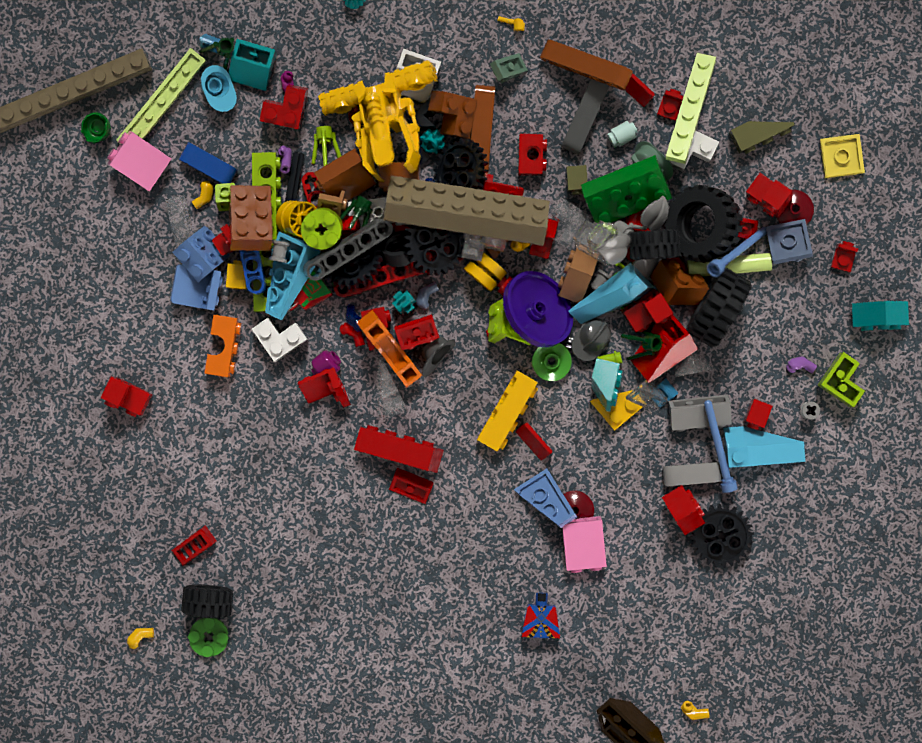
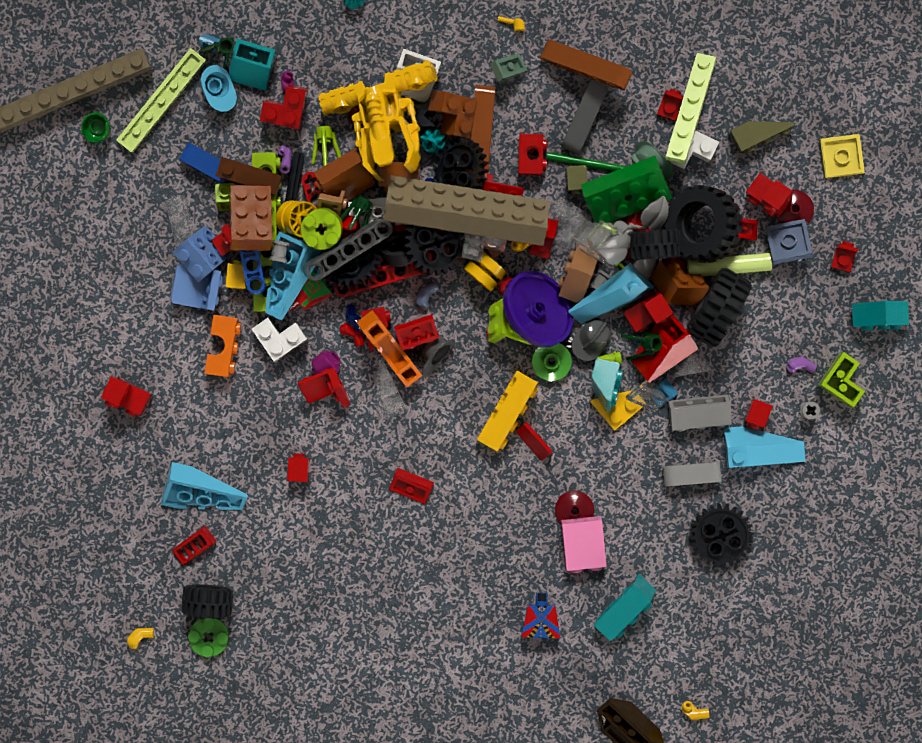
bright pink brick [107,130,171,192] -> none
yellow arm [192,181,214,209] -> none
red wedge [354,425,444,473] -> none
teal gear [392,290,416,314] -> none
medium blue wing [514,469,577,528] -> none
light aqua brick [607,121,638,148] -> none
red slope [625,73,655,107] -> none
red brick [662,485,705,535] -> none
medium blue piece [704,400,738,493] -> none
medium blue piece [707,227,767,277] -> none
none -> medium azure wedge [160,462,248,510]
none -> reddish brown slope [216,157,282,195]
none -> red brick [287,453,310,482]
none -> green bar [547,152,626,172]
none -> teal wedge [593,574,656,641]

